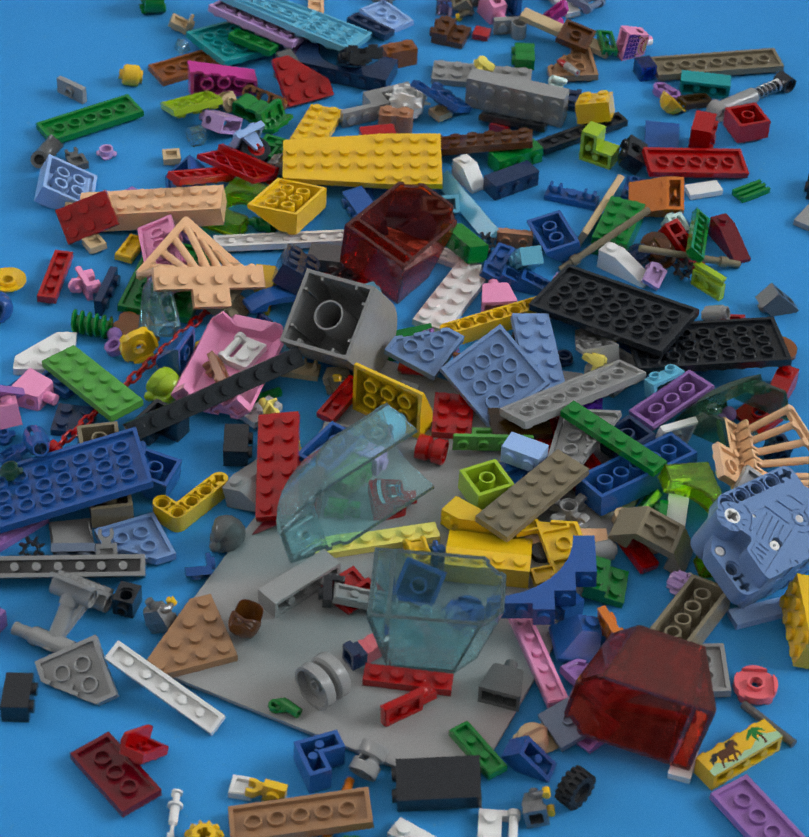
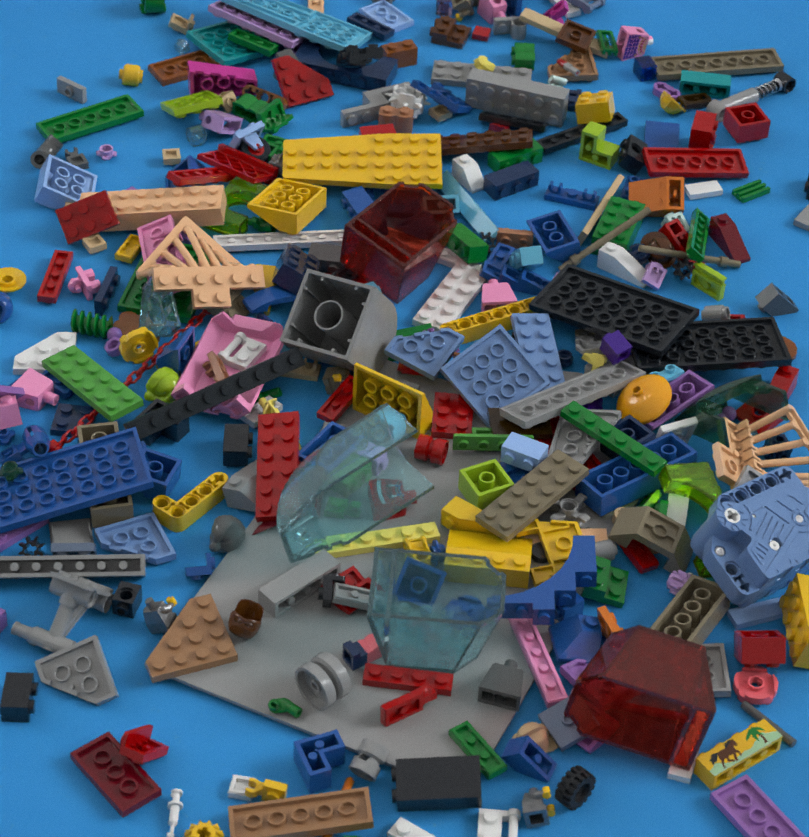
light grey plate [96,528,118,555] -> none
white plate [104,640,226,736] -> none
yellow plate [290,104,341,139] -> none
none -> dark purple brick [600,330,632,366]
none -> light orange dish [616,374,672,425]
none -> red brick [734,630,786,668]

